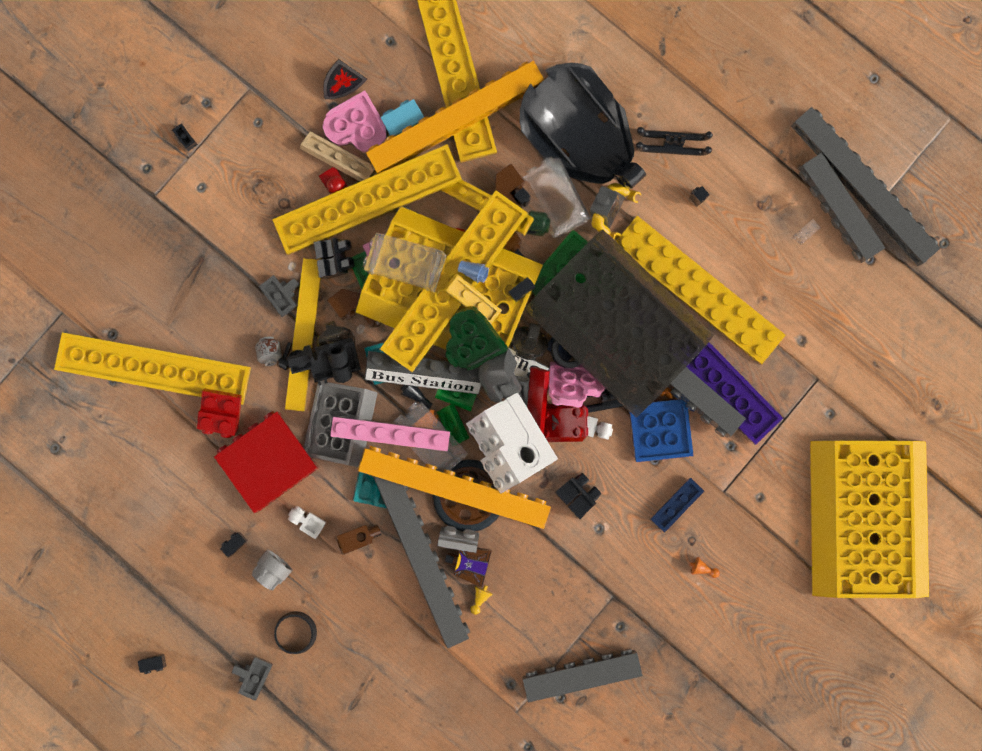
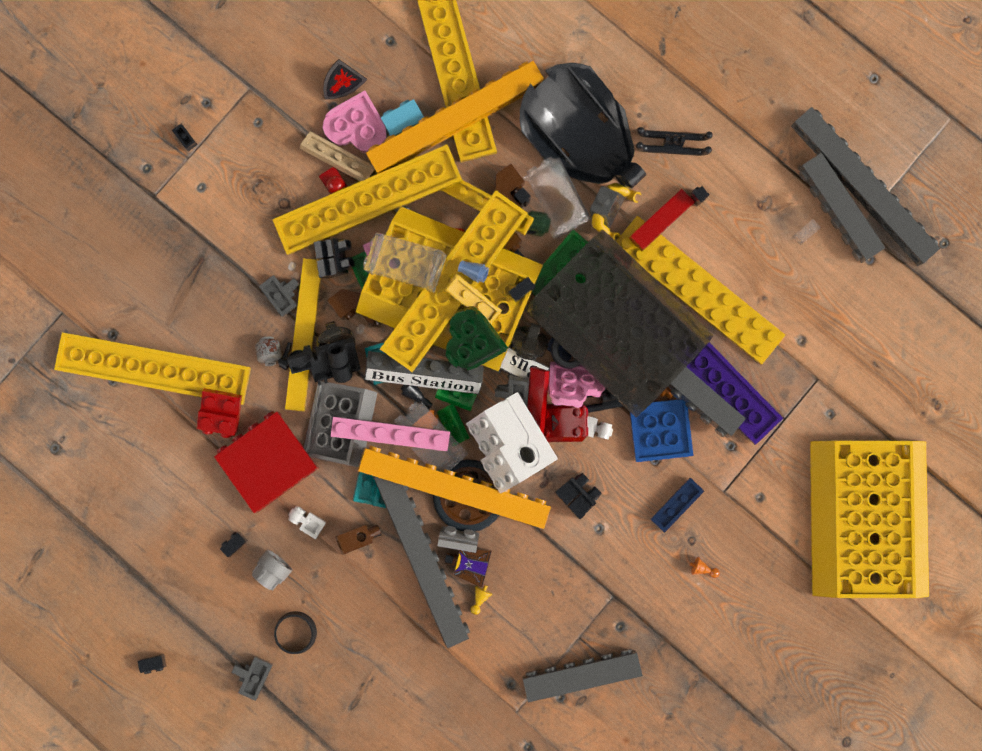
dark grey brick [478,348,522,402] -> none
none -> red tile [629,189,695,251]

